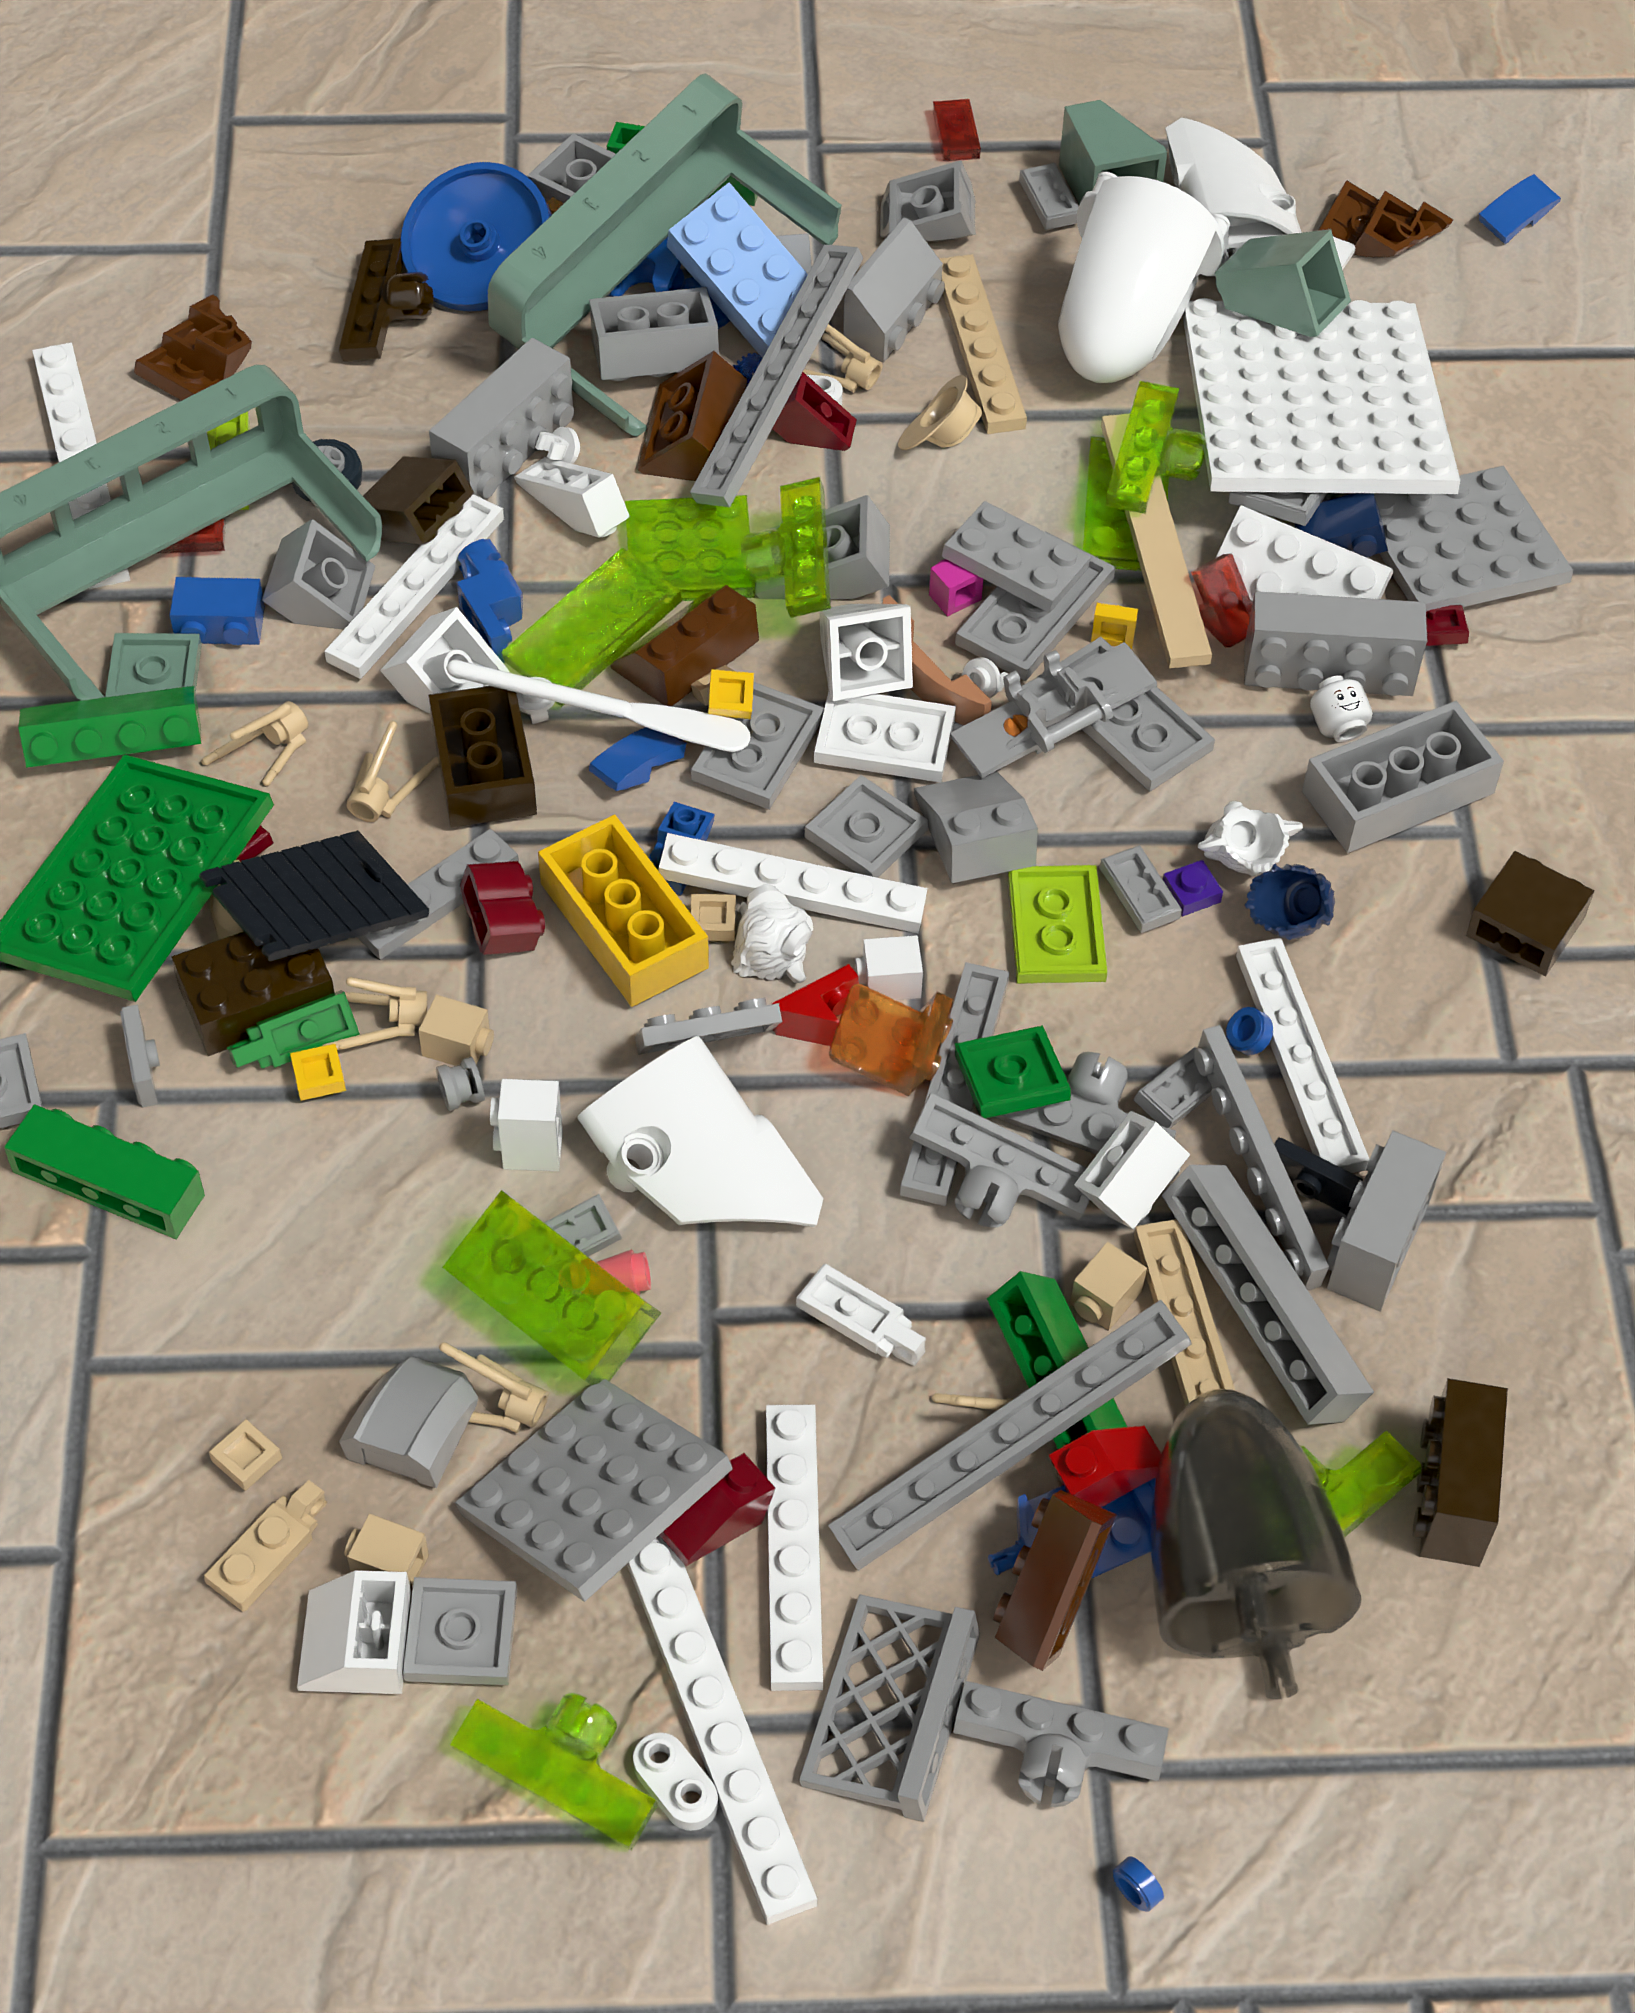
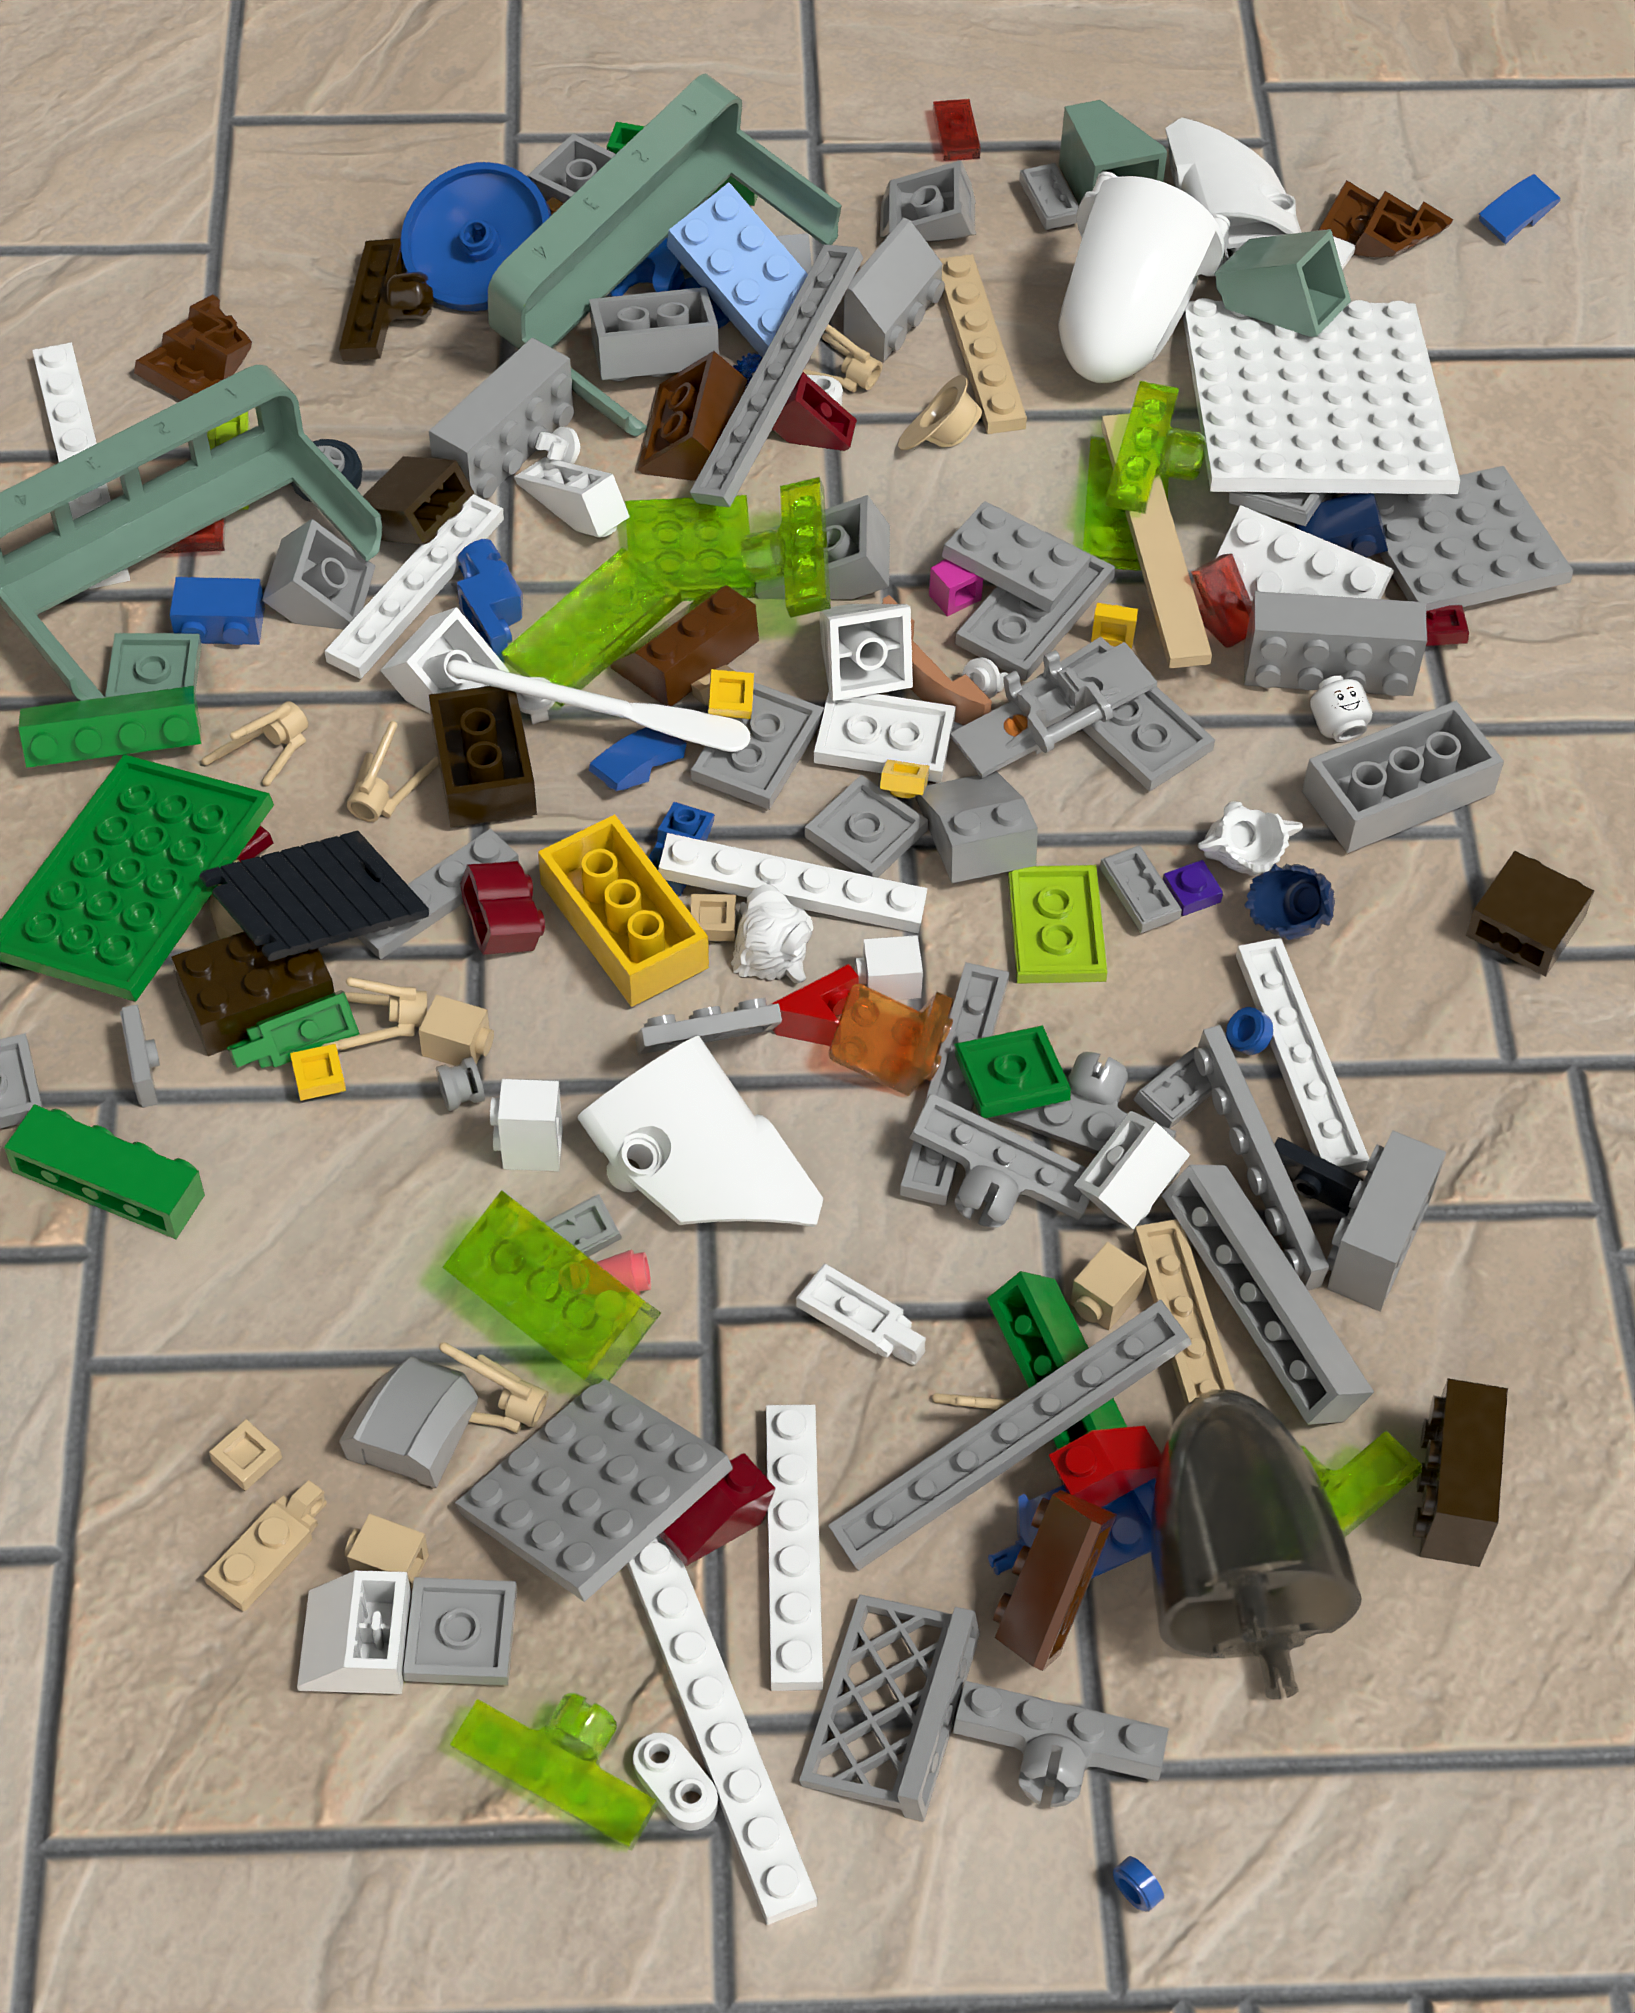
none -> yellow plate [880,759,930,798]

